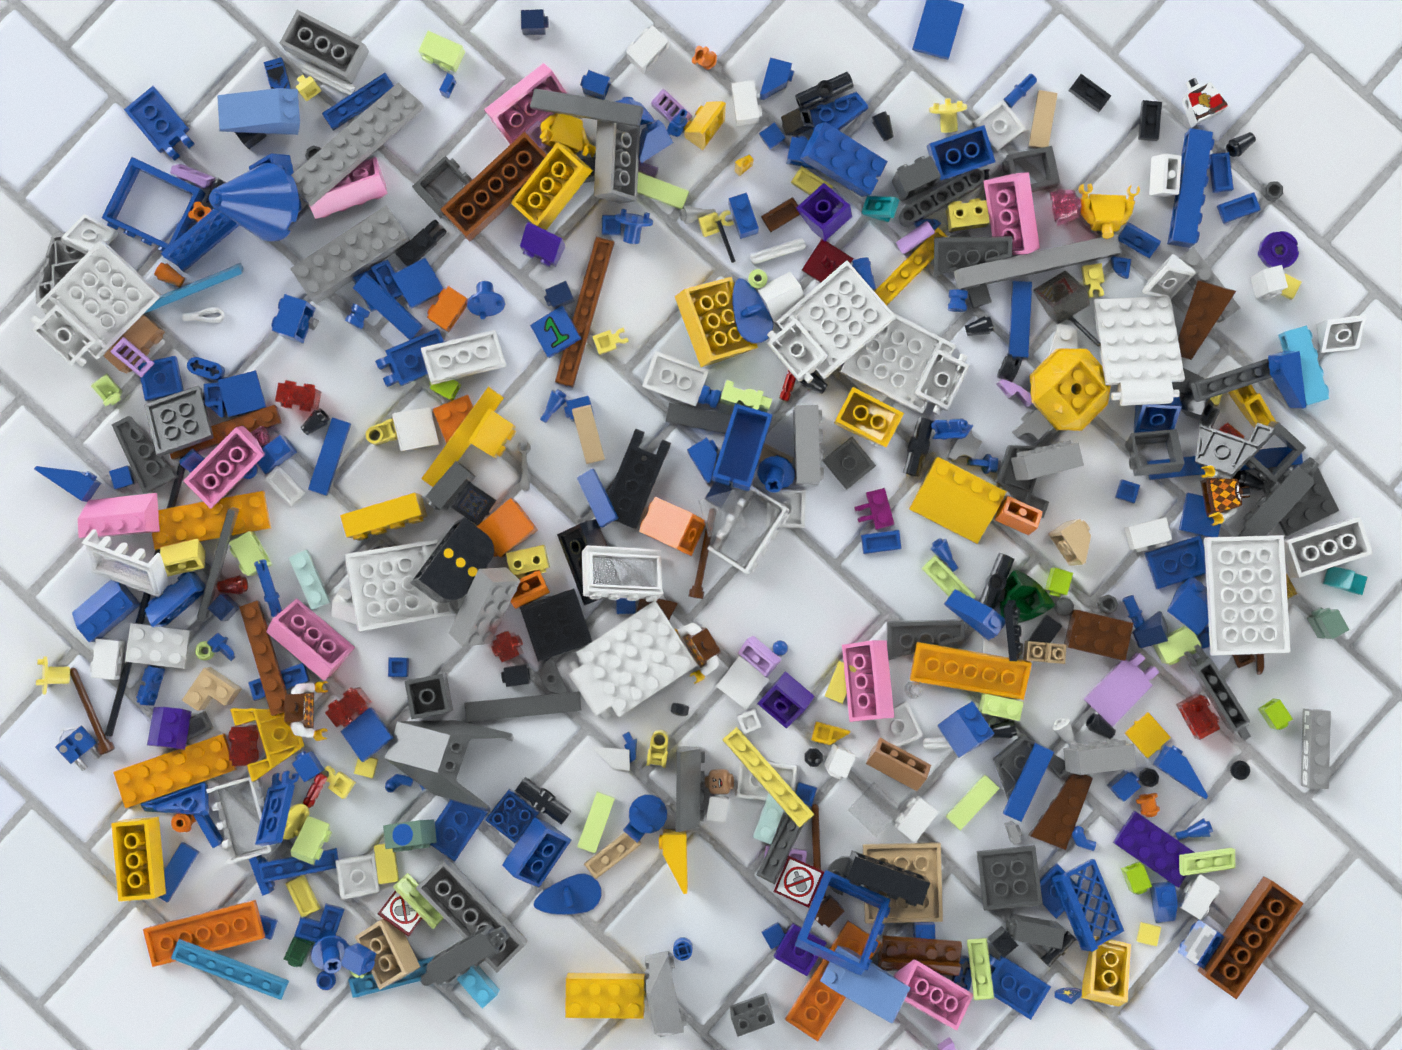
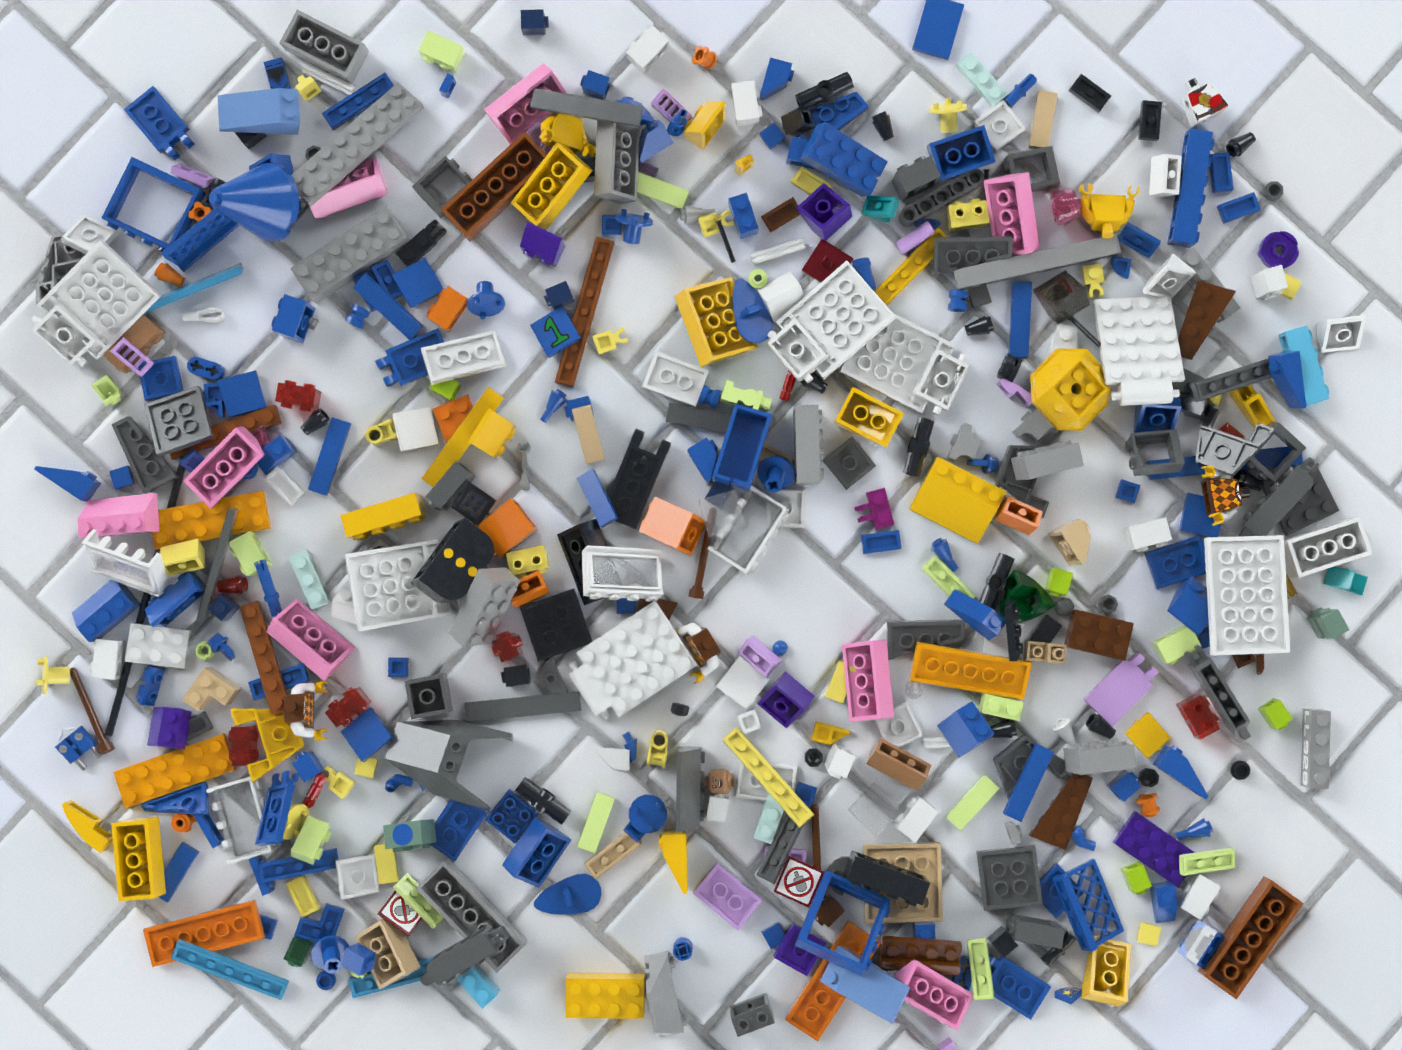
blue hinge [931,419,973,440] -> none
blue axle [1122,595,1145,629] -> none
dark blue slope [1132,611,1168,648] -> none
none -> yellow slope [62,800,113,853]
none -> lavender plate [693,862,762,930]
none -> light aqua plate [956,52,1008,108]

